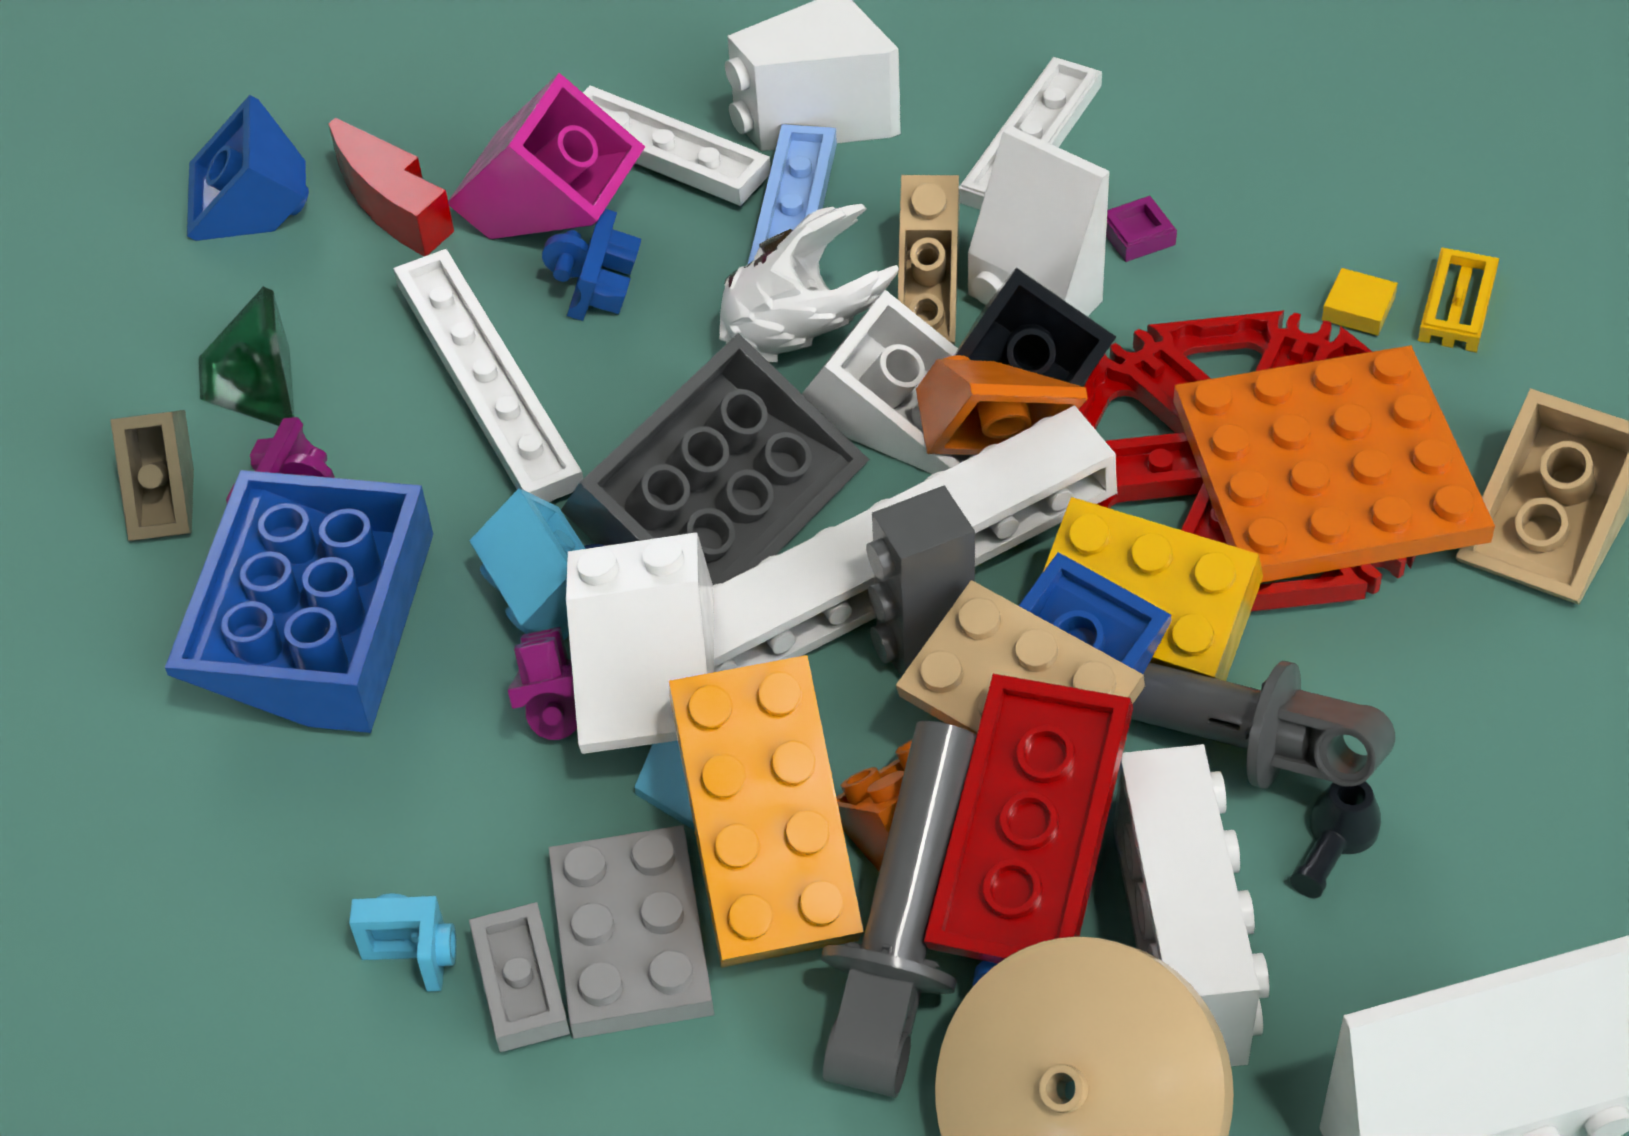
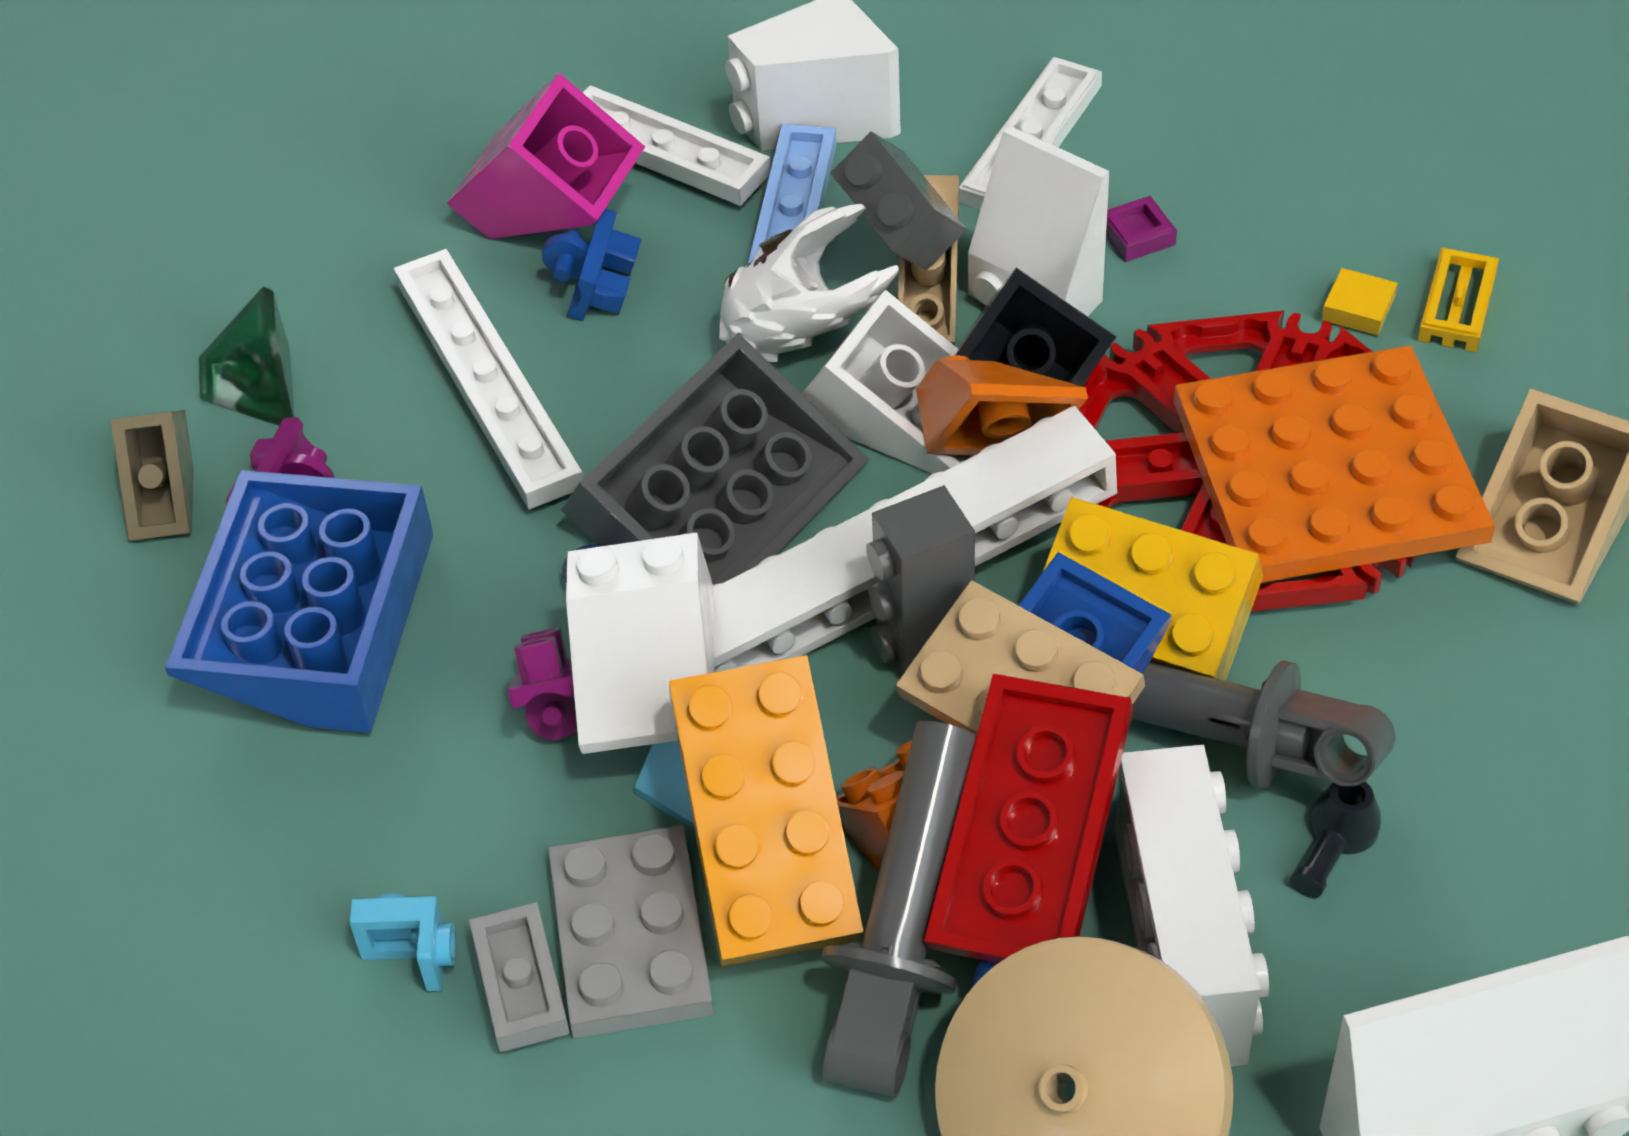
blue slope [187,95,309,241] -> none
slope [328,118,454,257] -> none
medium azure brick [469,488,586,640] -> none
none -> dark grey brick [830,131,968,270]

